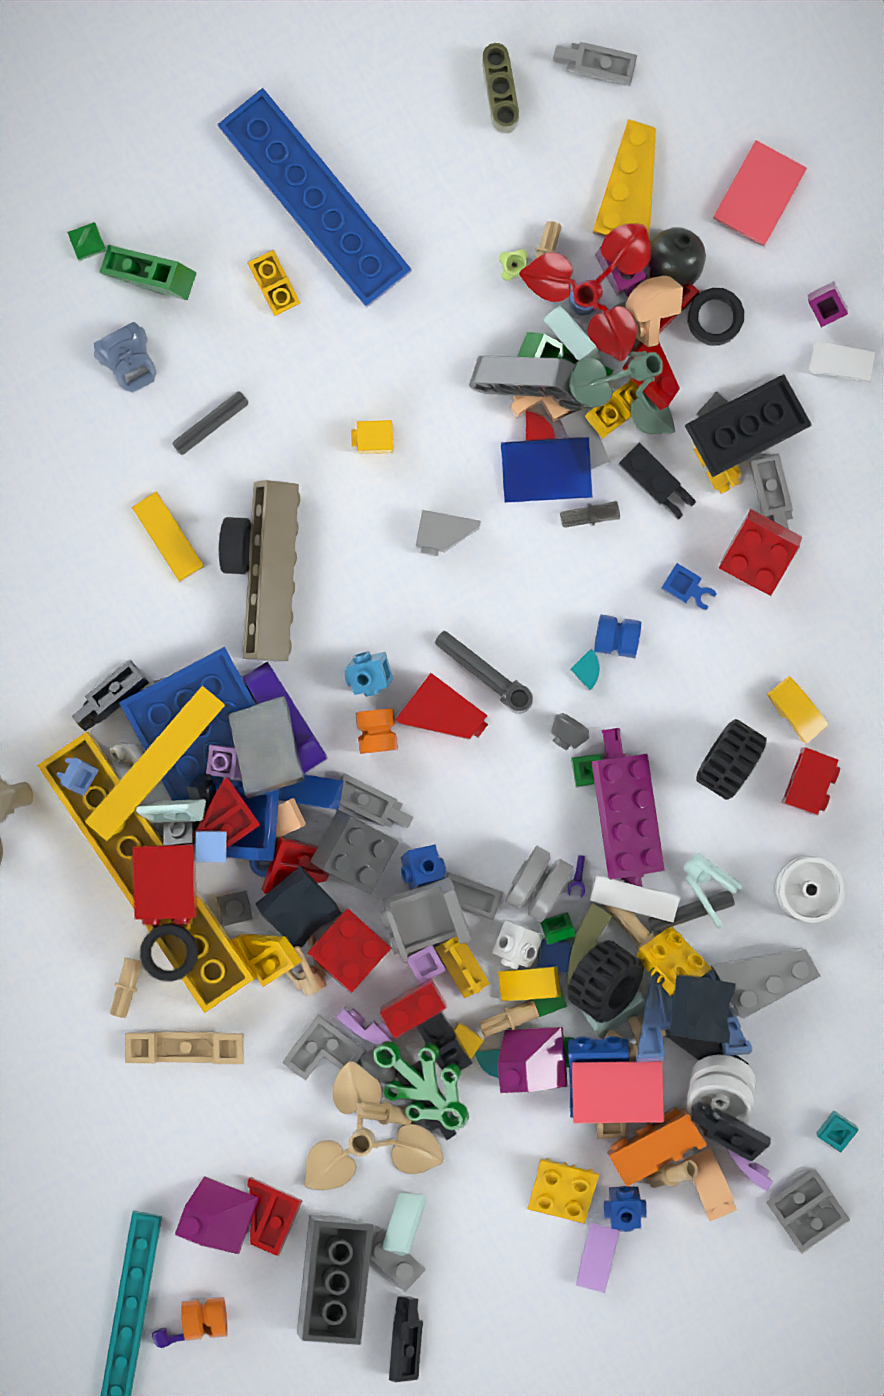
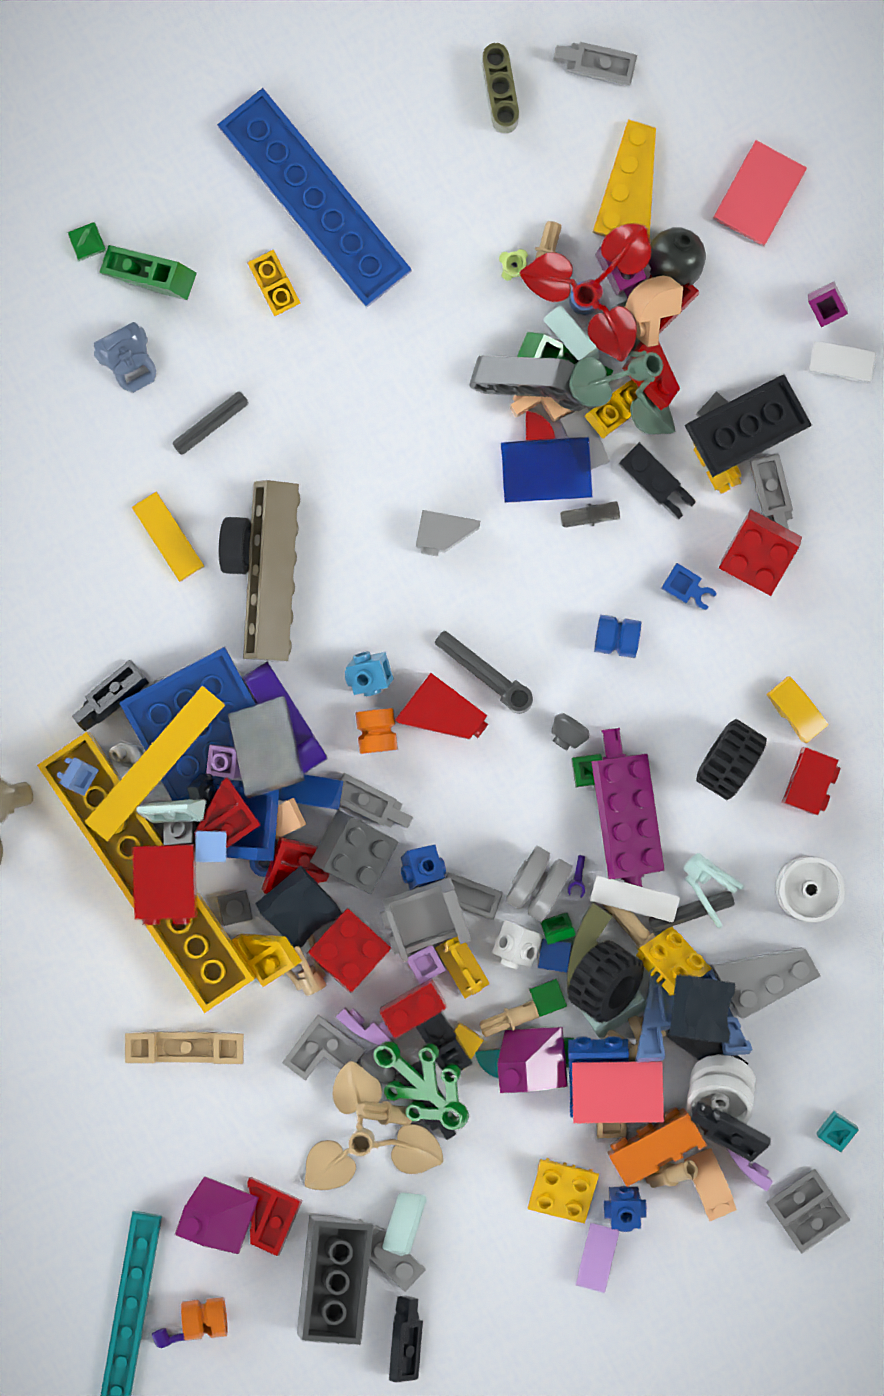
tan axle [110,957,142,1018] -> none
black tyre [140,924,198,982] -> none
yellow brick [351,420,393,454] -> none
yellow slope [498,966,561,1001] -> none
teal tile [570,648,600,690] -> none
black tyre [687,287,744,346] -> none

